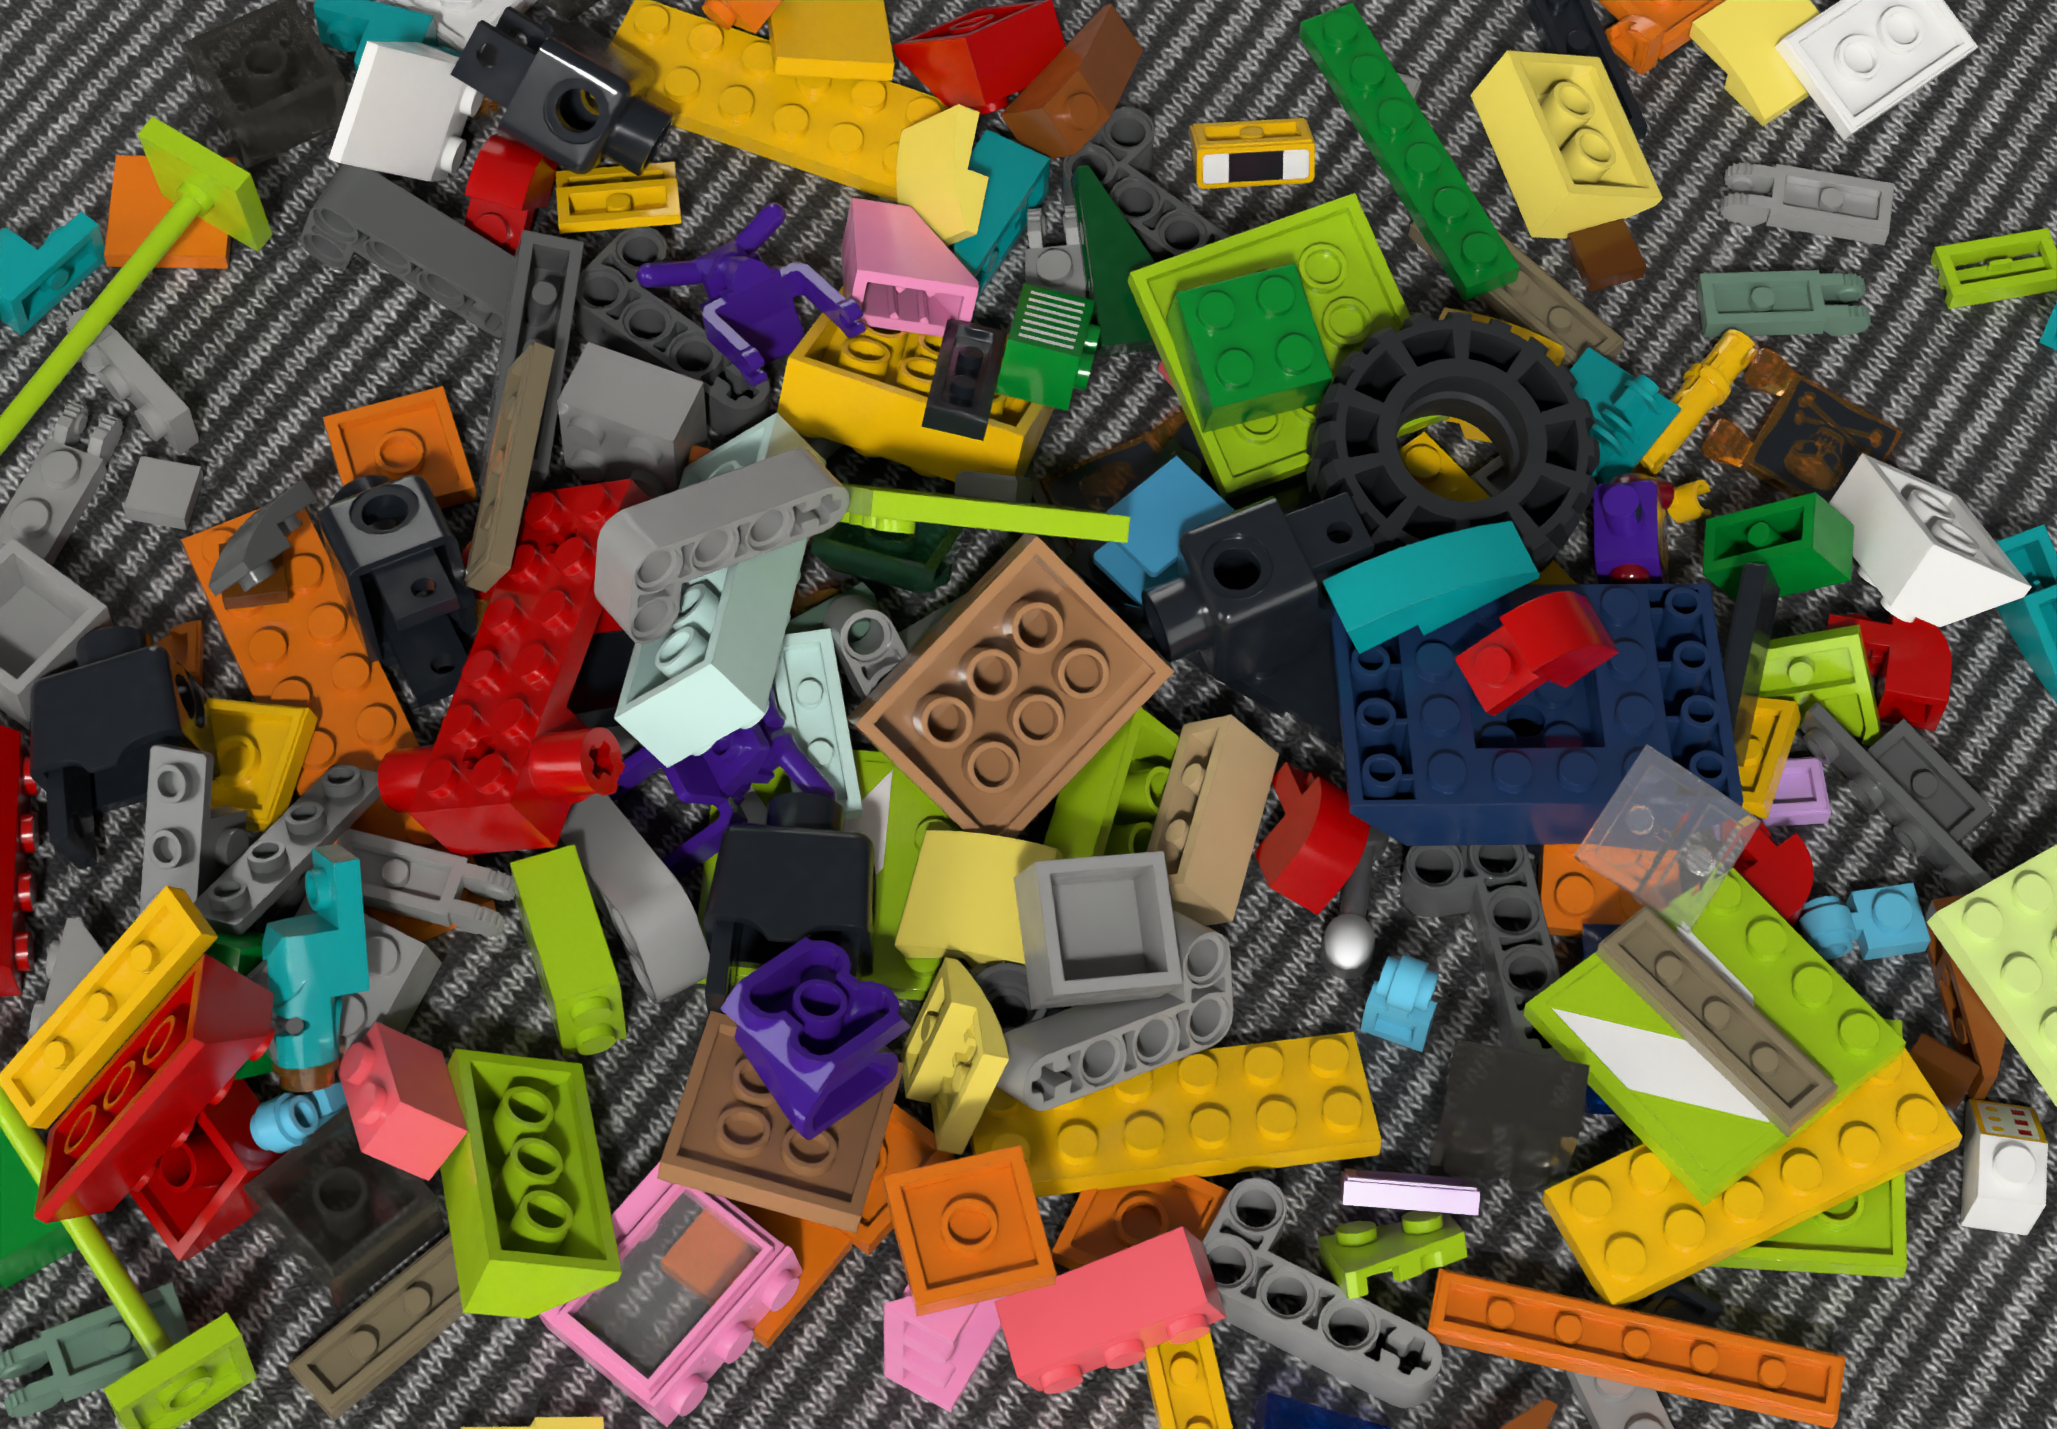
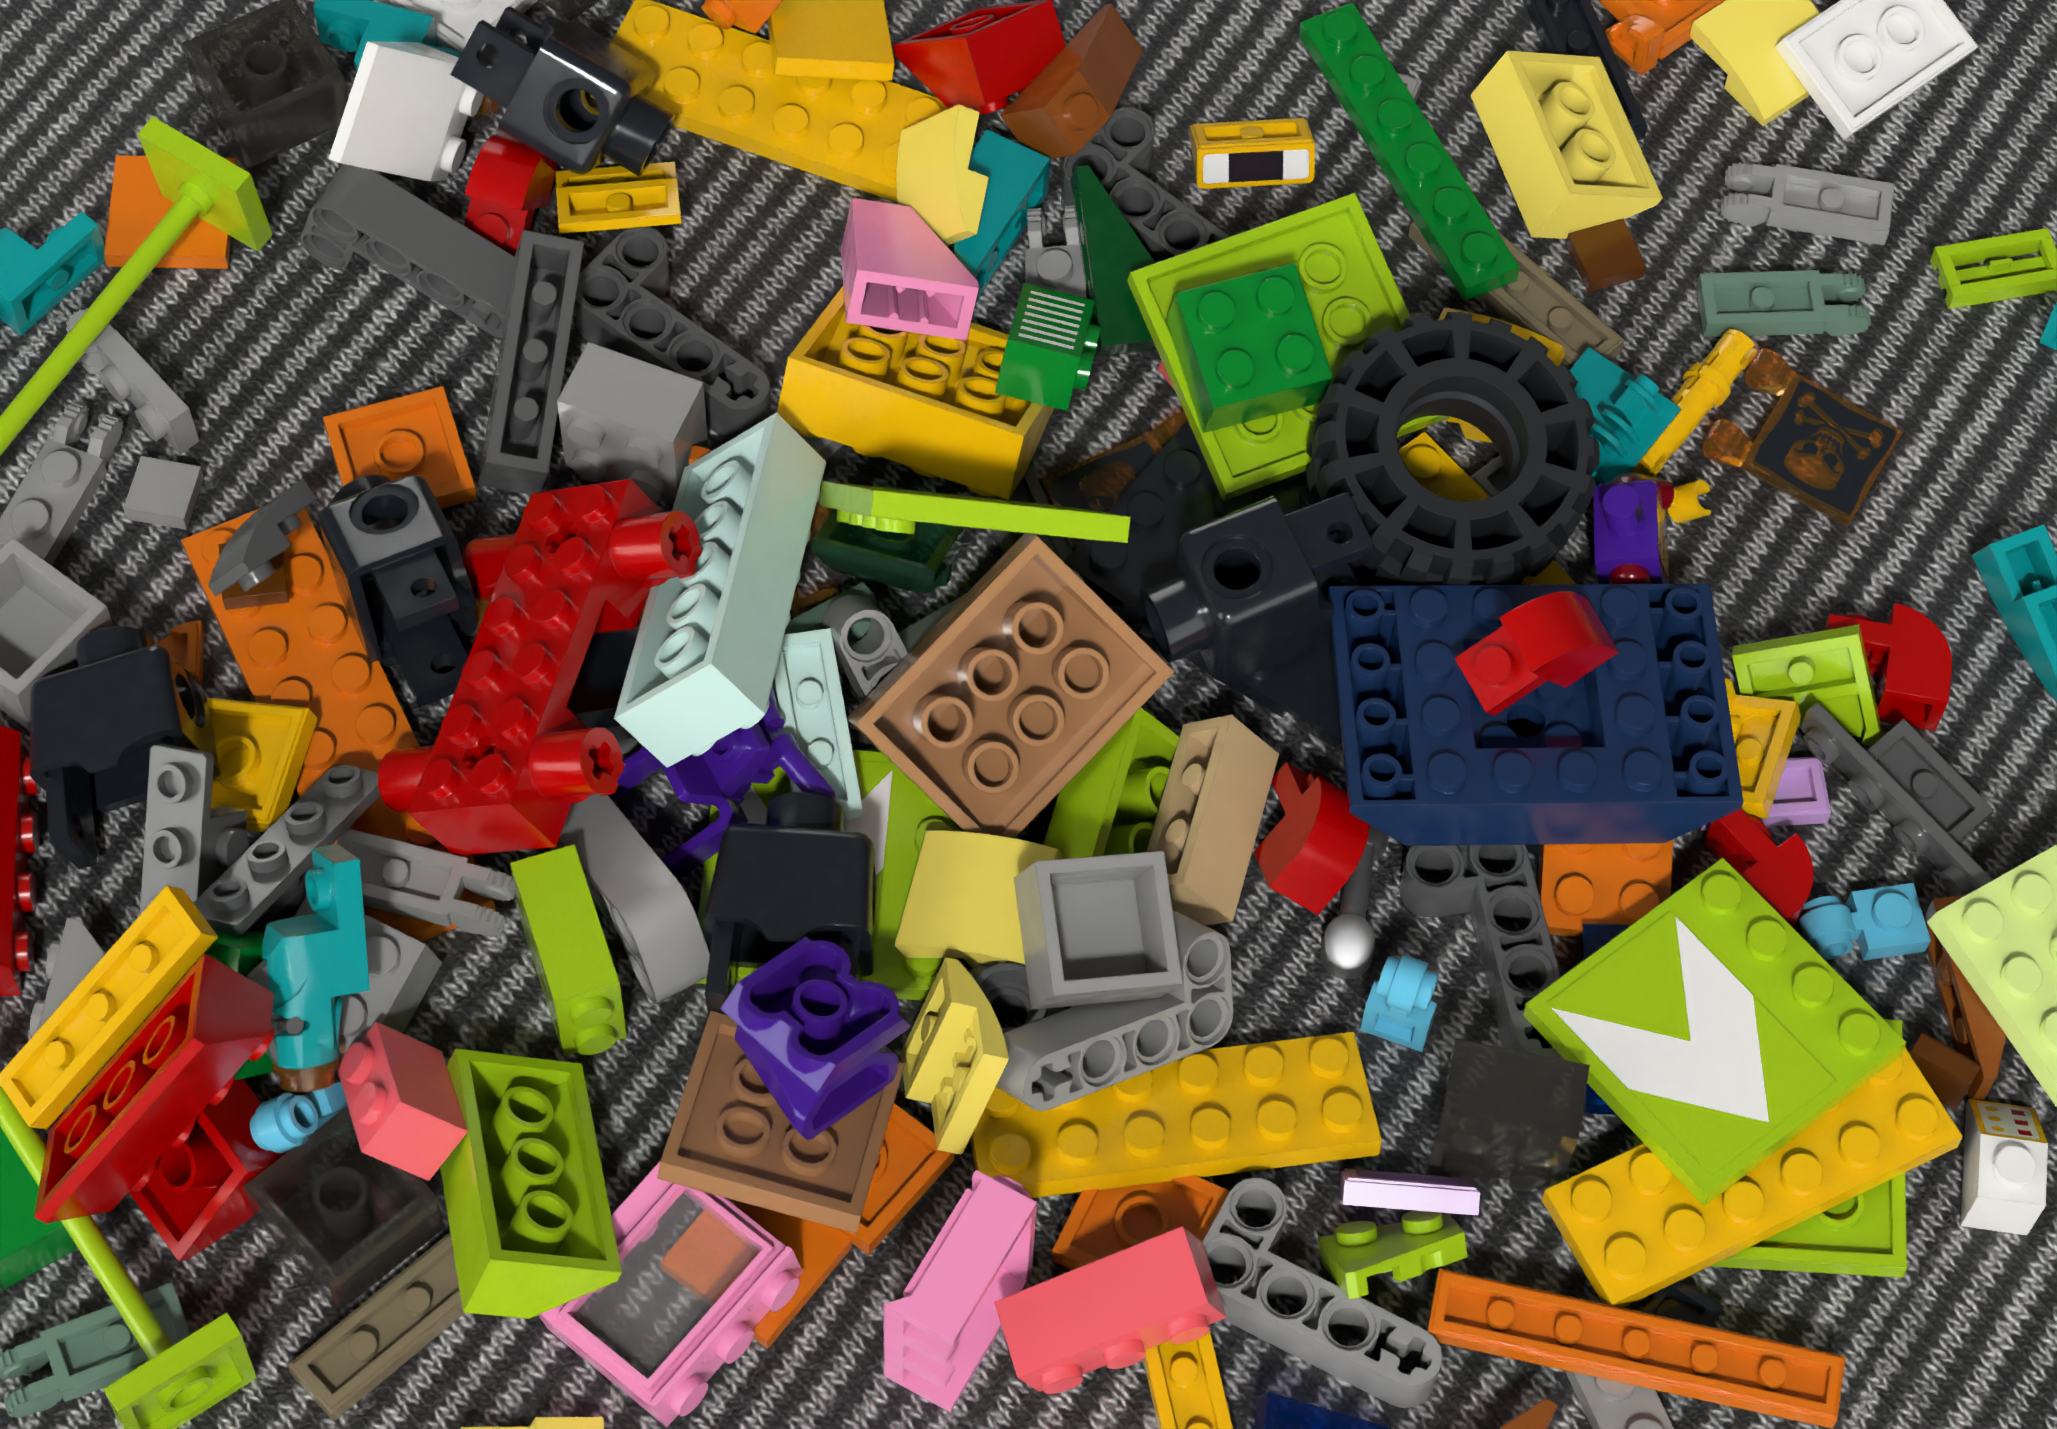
dark tan tile [464,342,555,593] -> none
light grey beam [594,448,850,644] -> none
dark purple piece [636,203,866,387] -> none
orange plate [883,1145,1056,1317] -> none
black tile [921,319,1007,441] -> none
light grey tile [954,470,1033,503] -> none
dark azure piece [1093,456,1234,608] -> none
teal slope [1322,521,1540,654] -> none
clear slope [1574,744,1761,934] -> none
dark tan tile [1596,905,1838,1138] -> none
green brick [1702,492,1854,602] -> none
black tile [1722,563,1780,767] -> none
white slope [1829,453,2031,627] -> none

